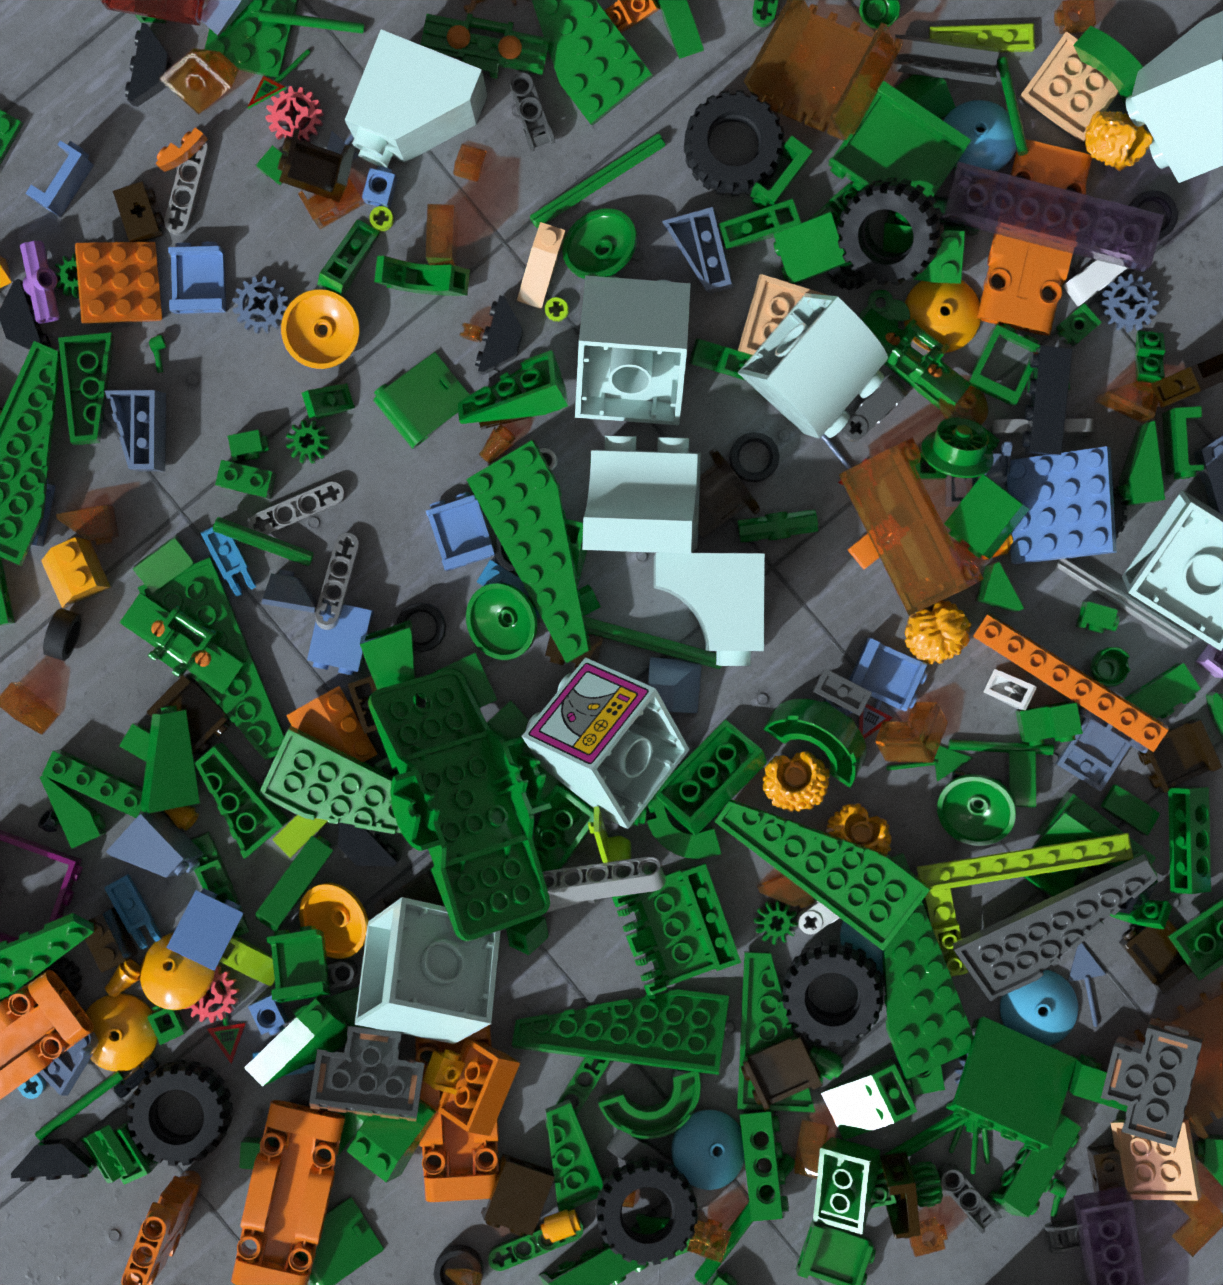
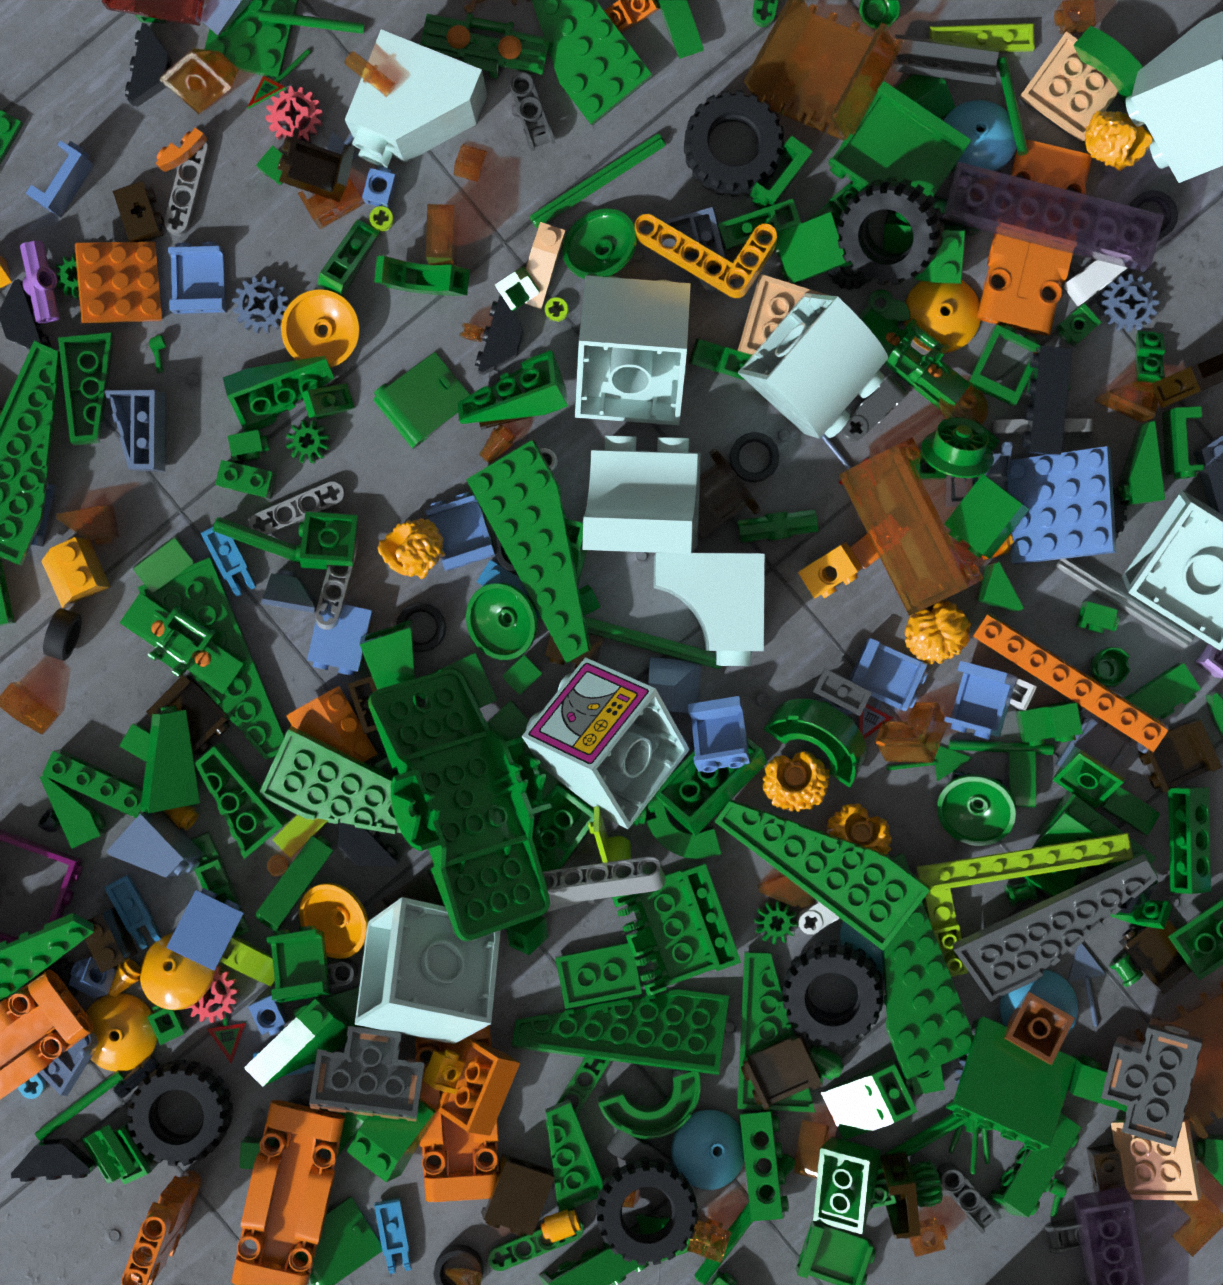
none -> medium blue brick [68,957,116,998]
none -> green wedge [223,356,334,432]
none -> clear orange axle [267,855,288,876]
none -> green plate [296,512,358,569]
none -> clear orange axle [344,51,396,97]
none -> dark azure hinge [374,1197,412,1274]
none -> light orange hair [378,518,445,579]
none -> panel [495,266,540,311]
none -> green panel [503,655,543,695]
none -> green plate [555,942,642,1009]
none -> light orange beam [635,214,777,298]
none -> medium blue panel [688,696,750,773]
none -> light orange brick [798,542,863,599]
none -> medium blue panel [944,661,1017,739]
none -> green bush [1004,879,1037,907]
none -> dark orange slope [1004,992,1075,1065]
none -> green slope [1052,746,1125,809]
none -> green bush [1109,952,1144,987]

